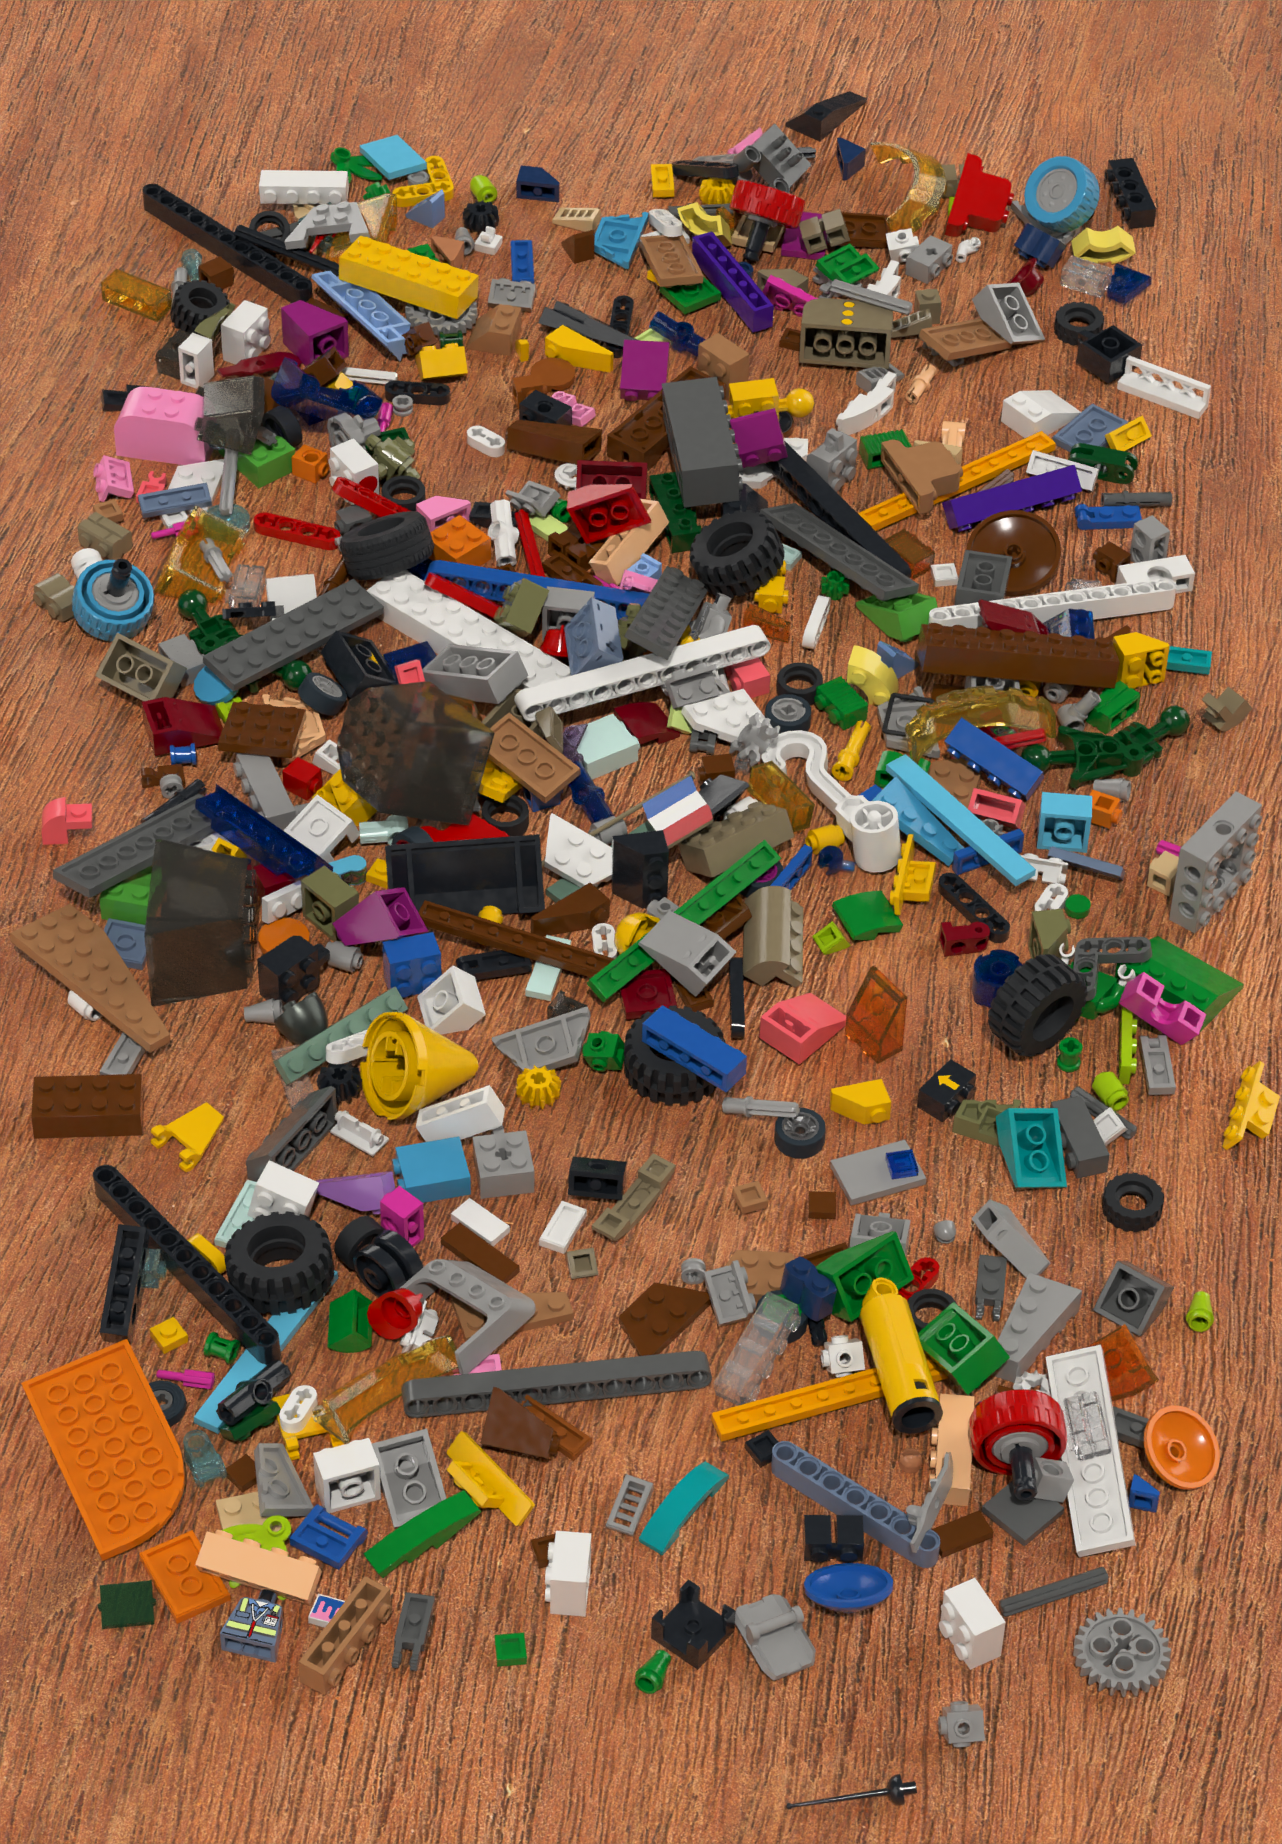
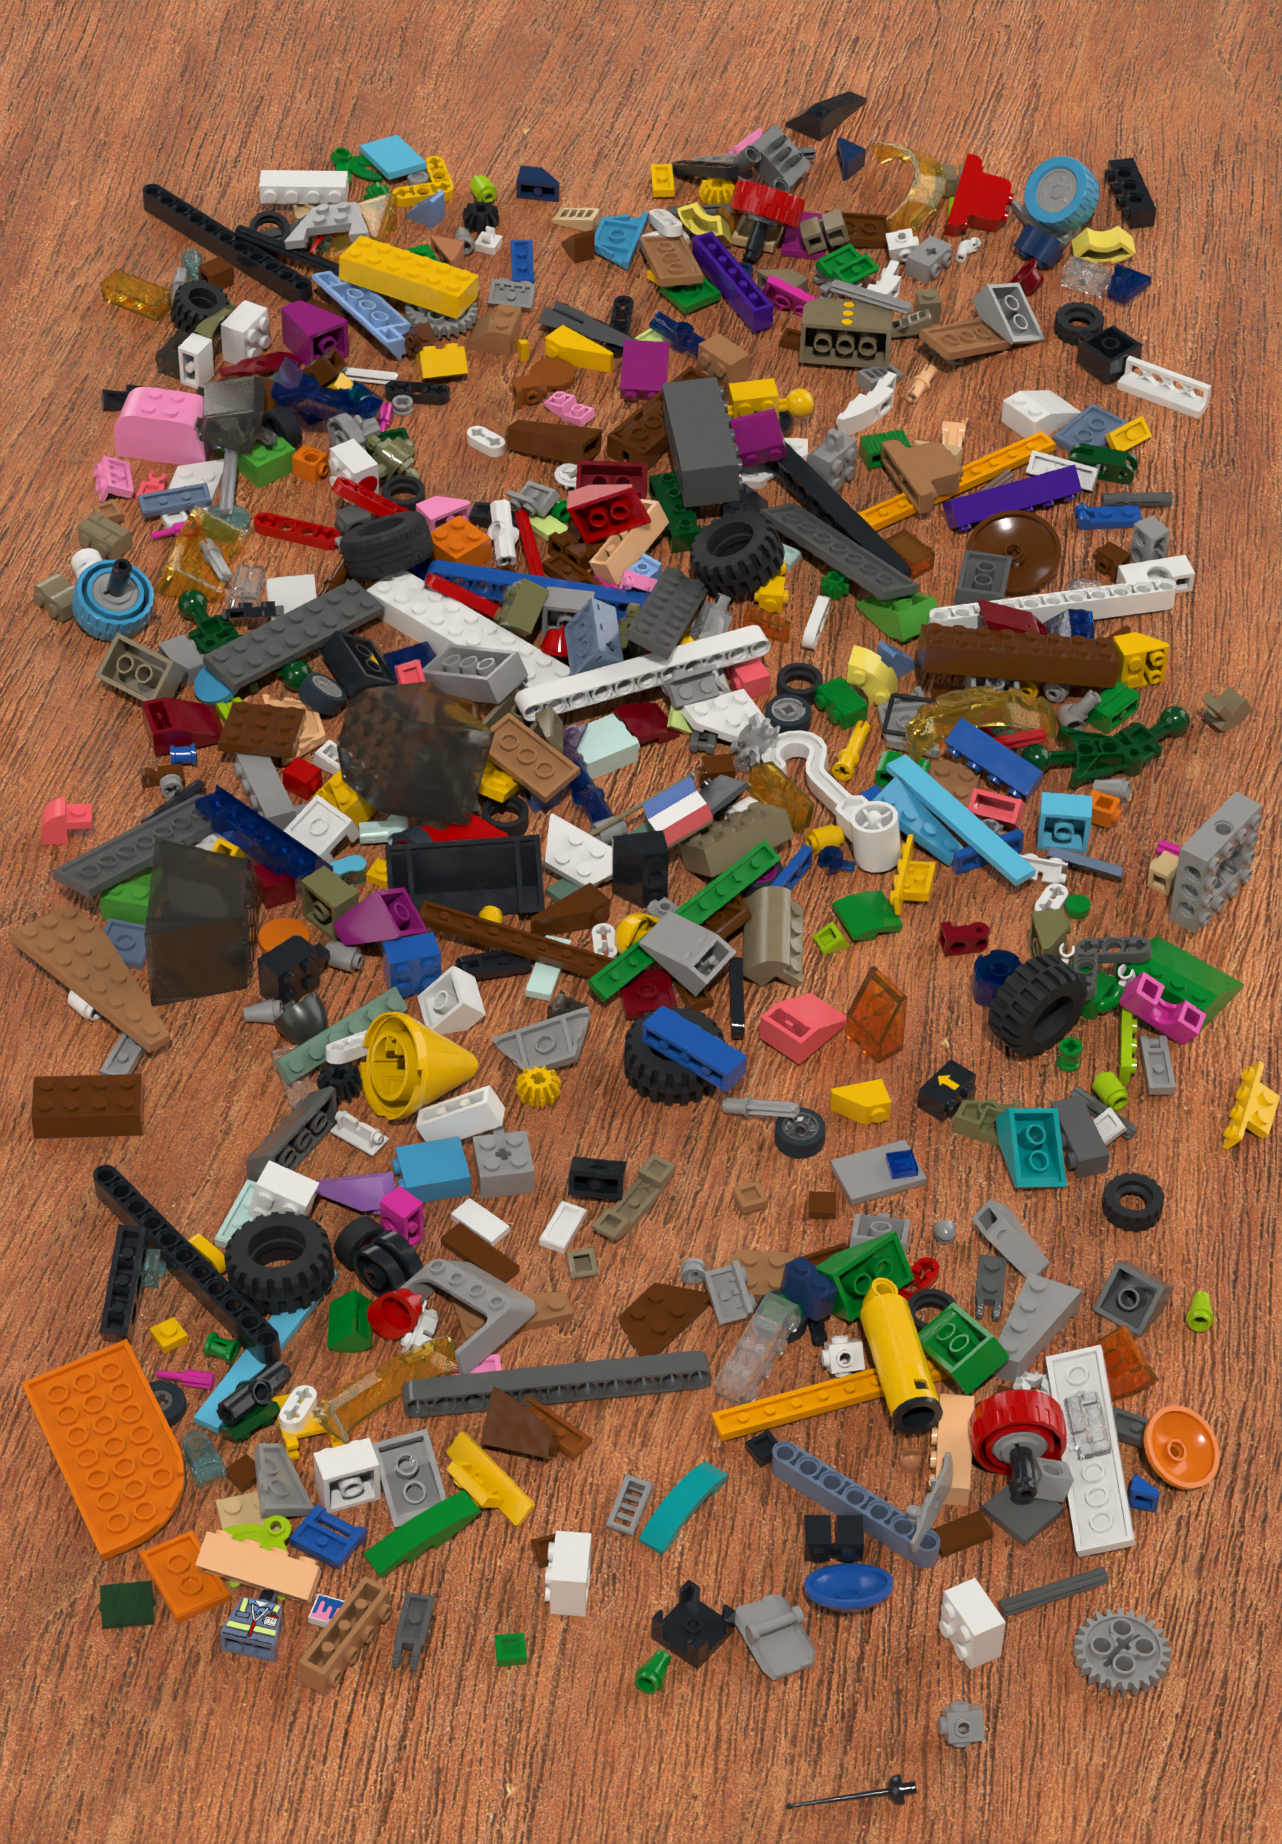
yellow flag [151,1102,224,1172] -> none
white hinge [262,880,302,924] -> none
dark green bush [439,330,463,349] -> none
black brick [519,390,572,425] -> none
green brick [582,1031,624,1071] -> none
white tile [930,563,959,587] -> none
black beam [938,873,1010,943] -> none
teal plate [1166,646,1212,675] -> none

